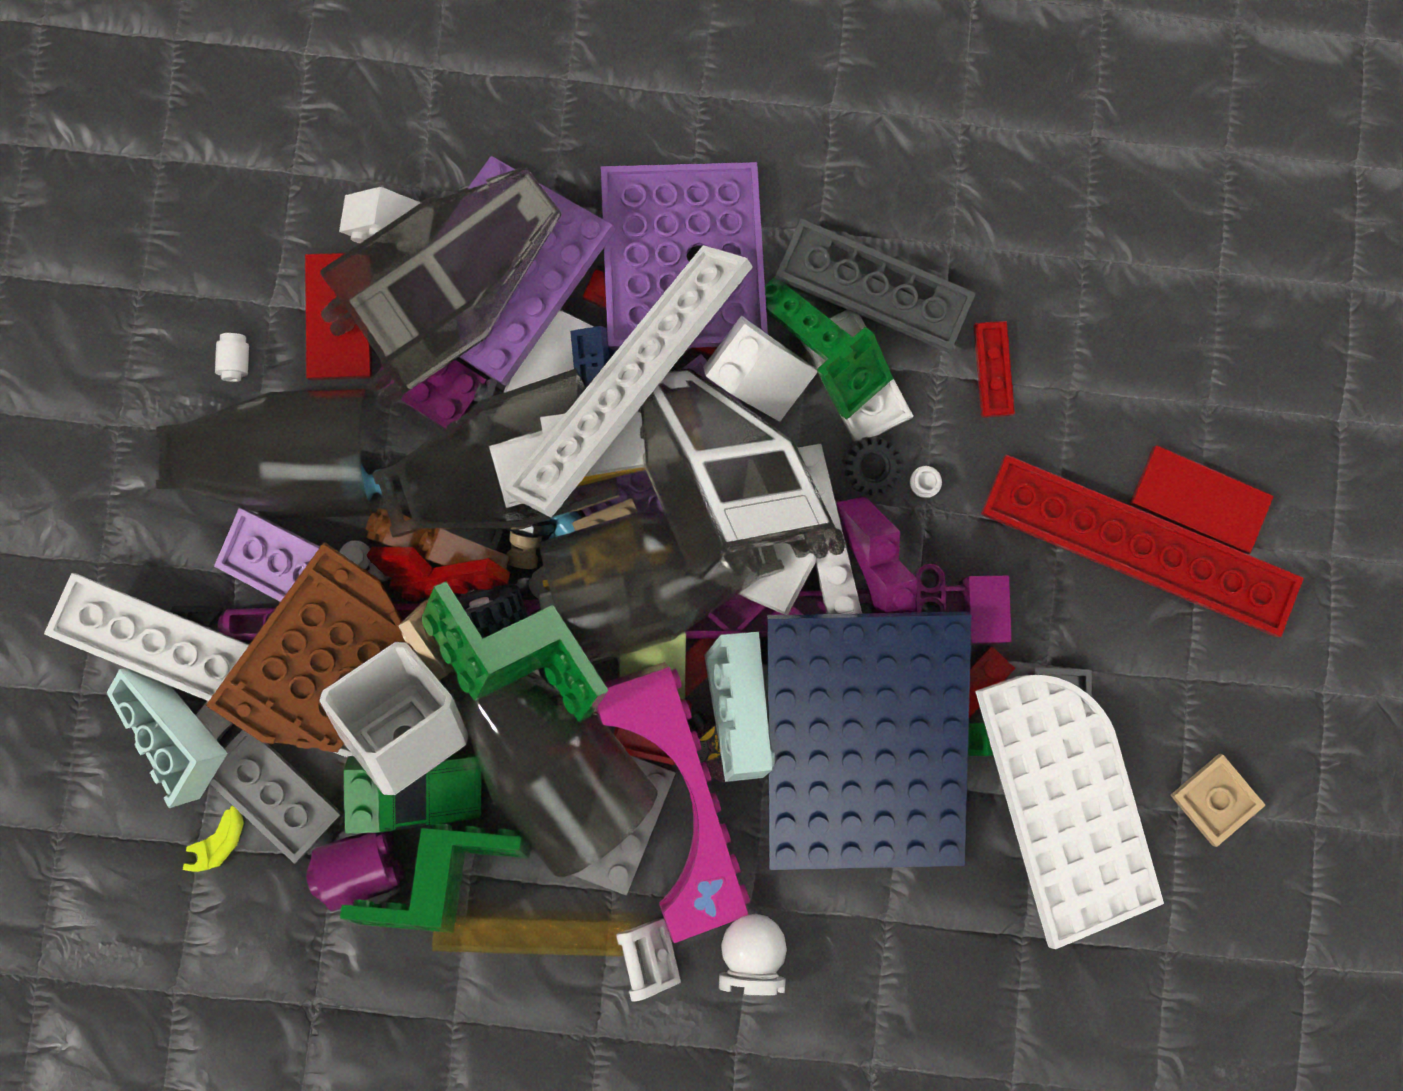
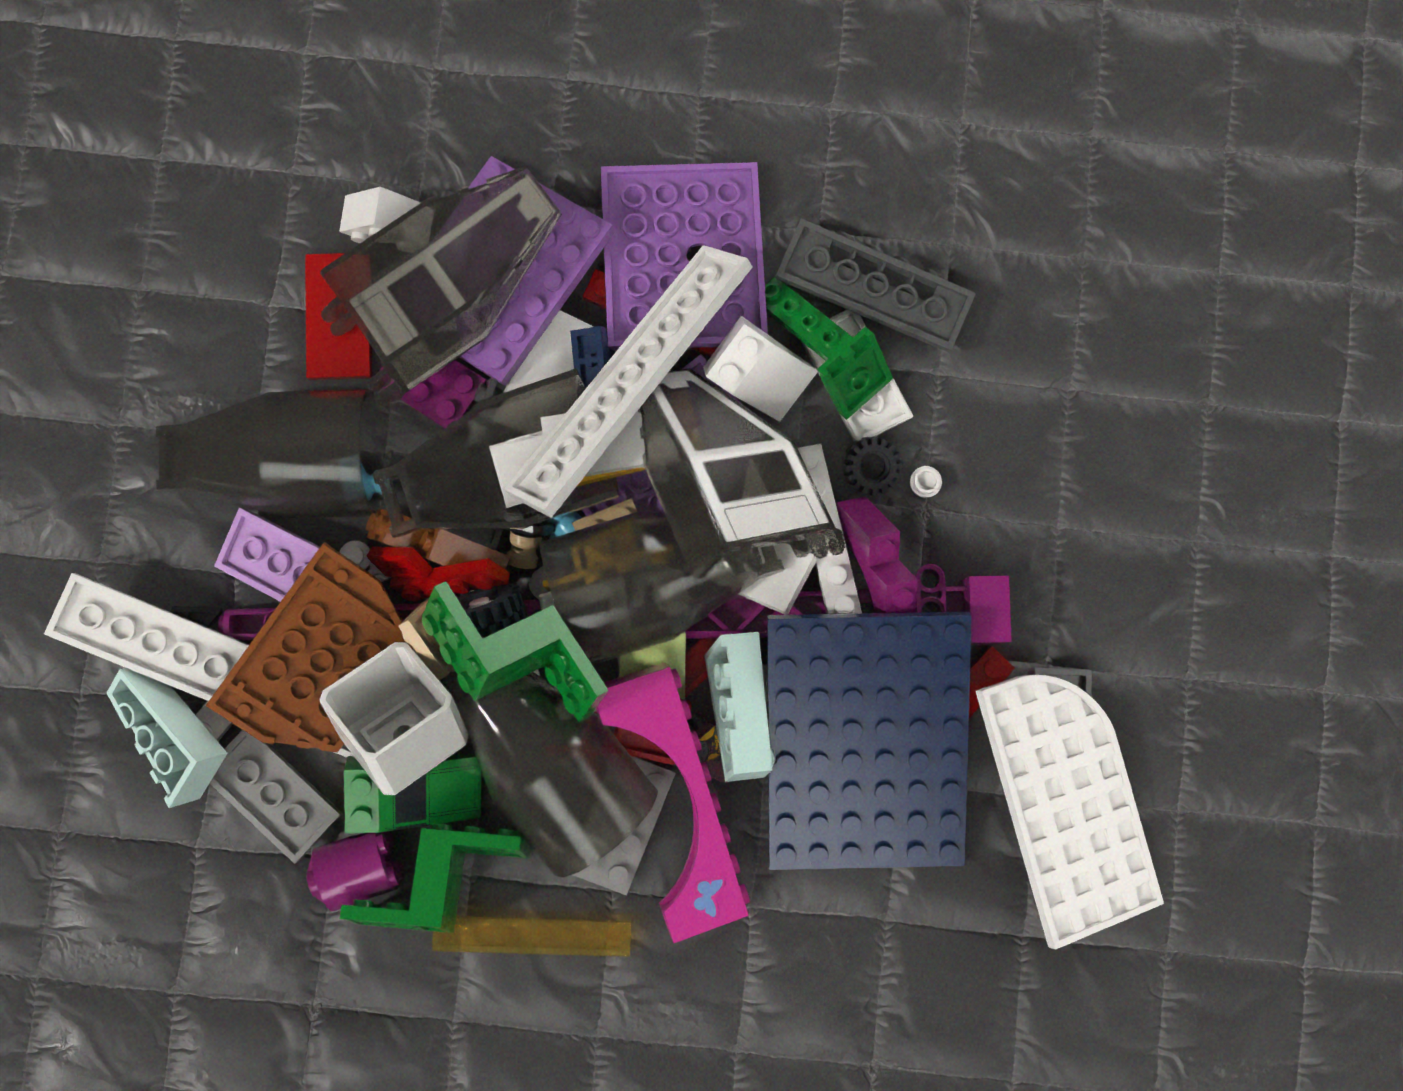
neon yellow piece [183,805,244,872] -> none
white brick [215,333,249,382] -> none
white plate [616,918,681,1001] -> none
white tile [719,914,787,995] -> none
green tile [968,723,994,756] -> none
red tile [973,321,1015,418] -> none
red plate [981,455,1304,637] -> none
red tile [1130,445,1274,554] -> none
tan plate [1170,754,1265,847] -> none

